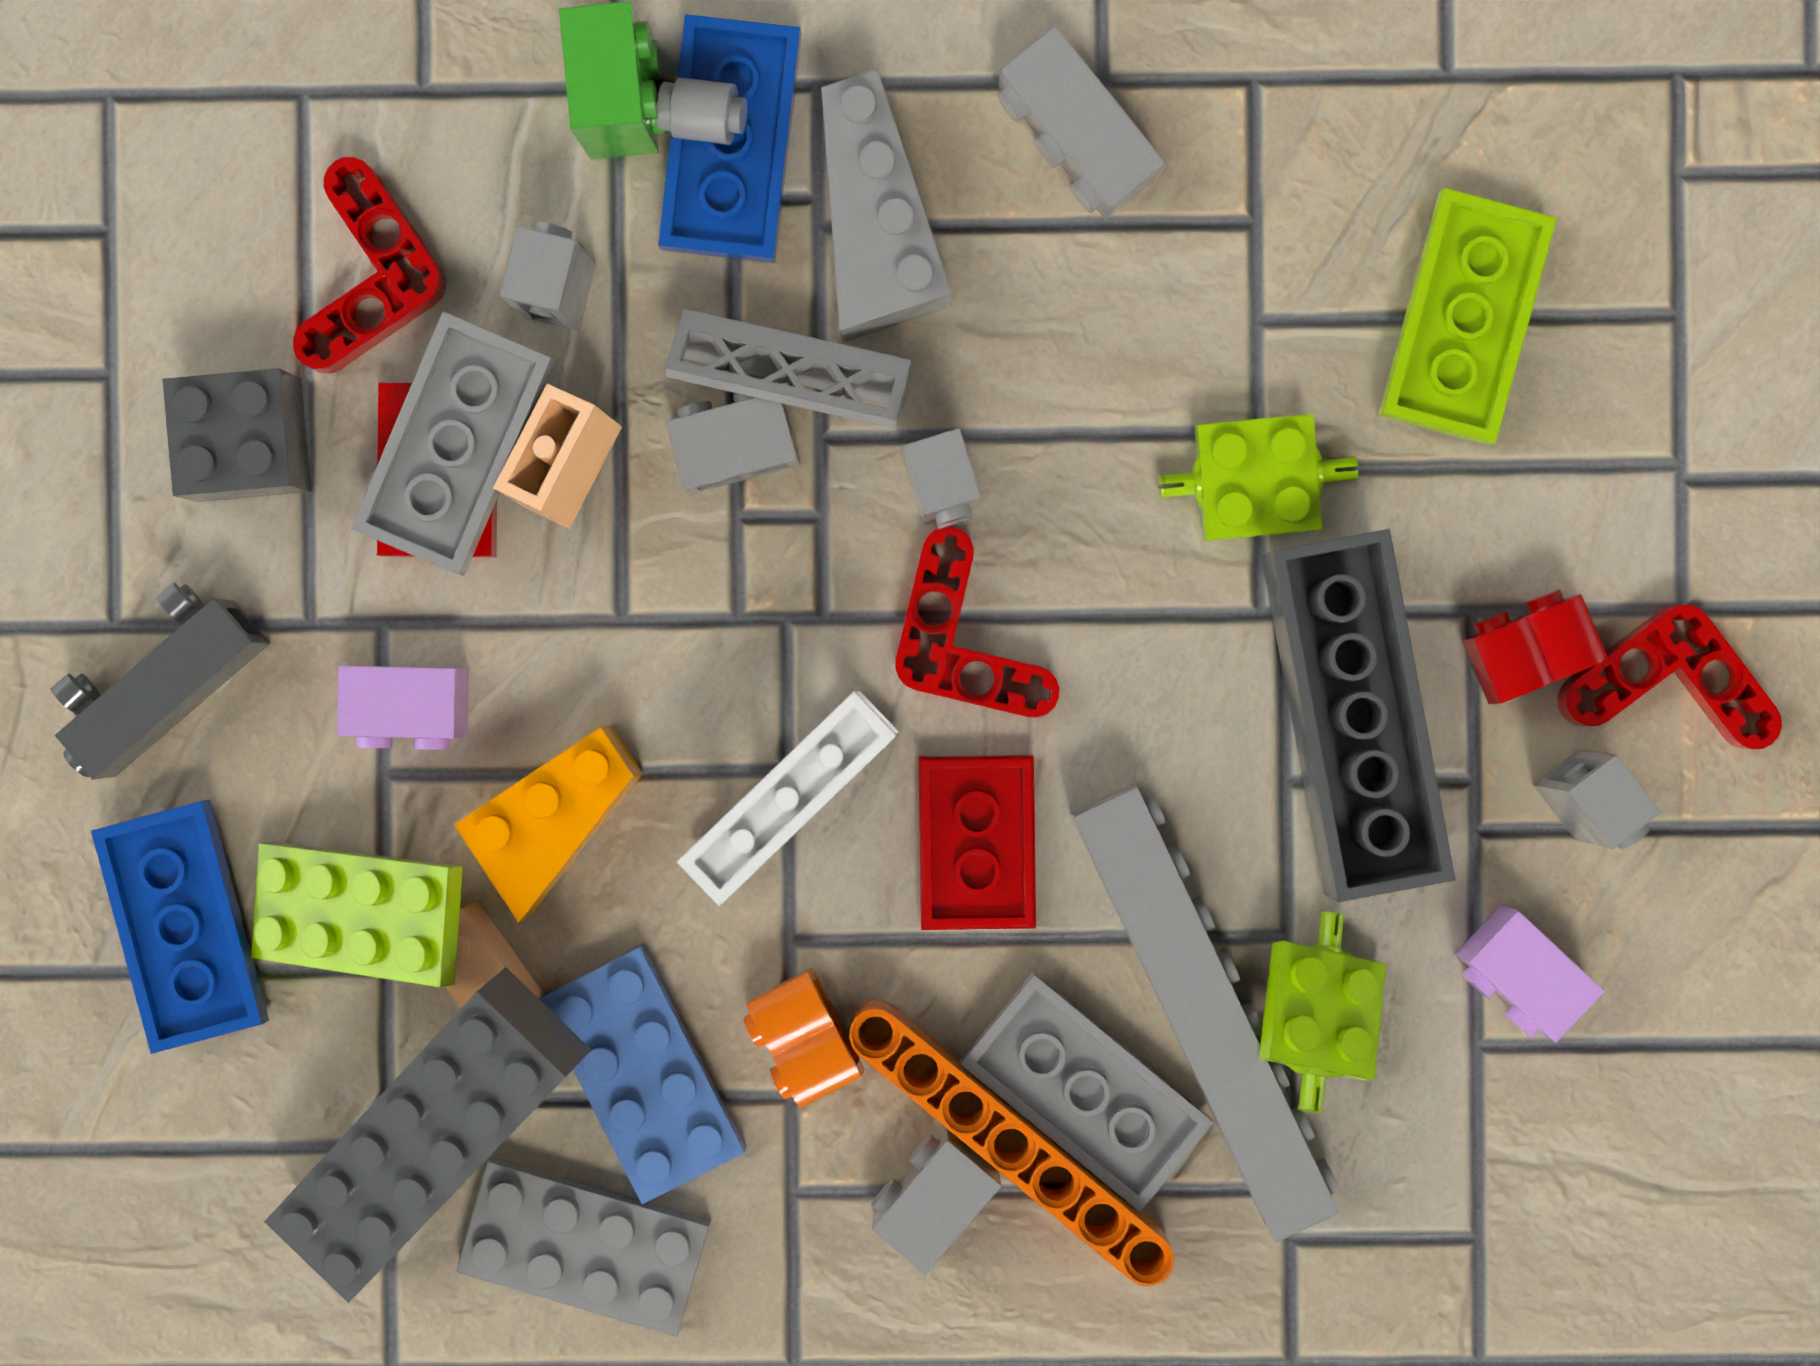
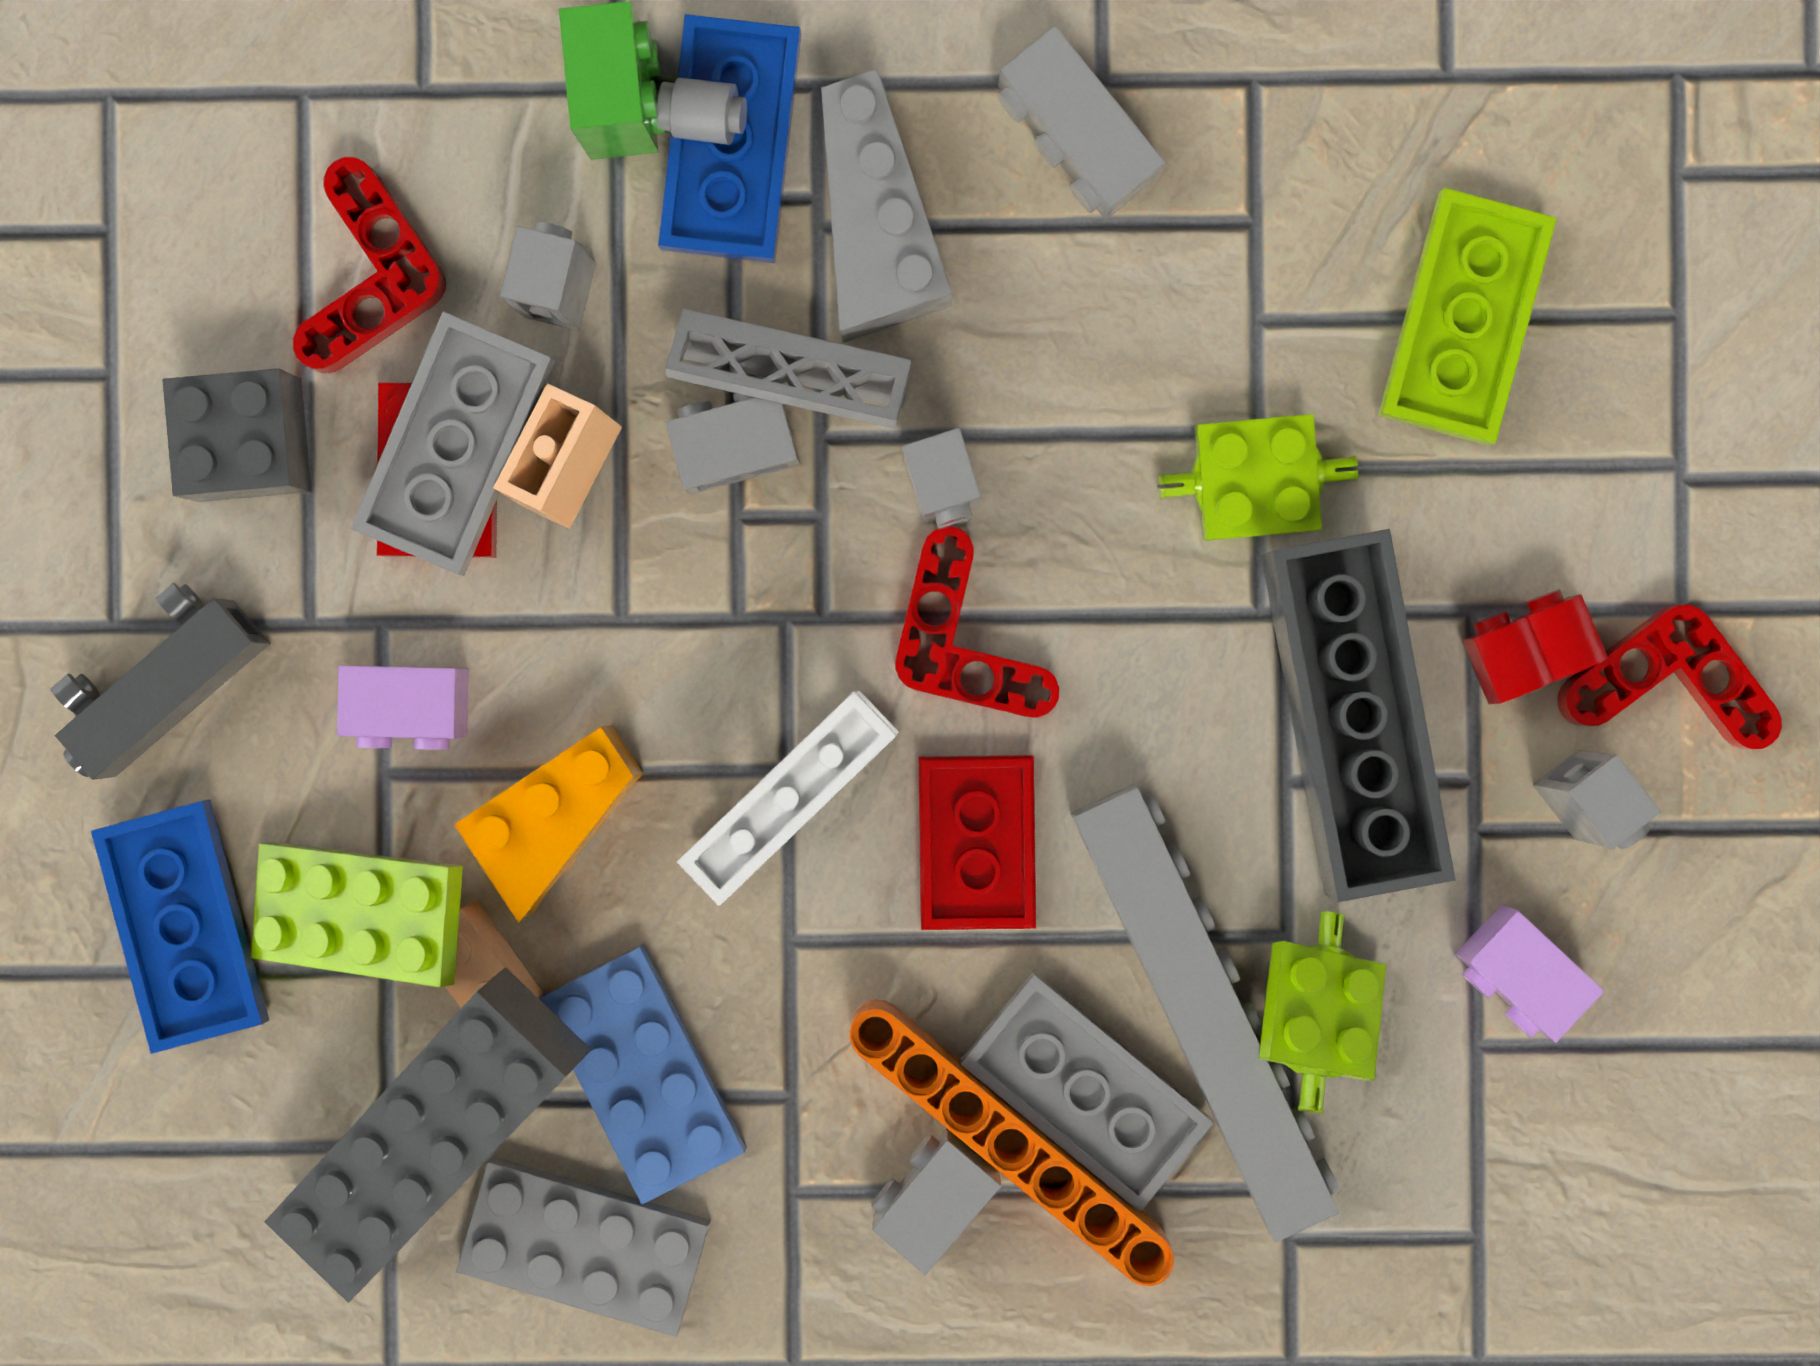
orange brick [743,967,865,1108] -> none

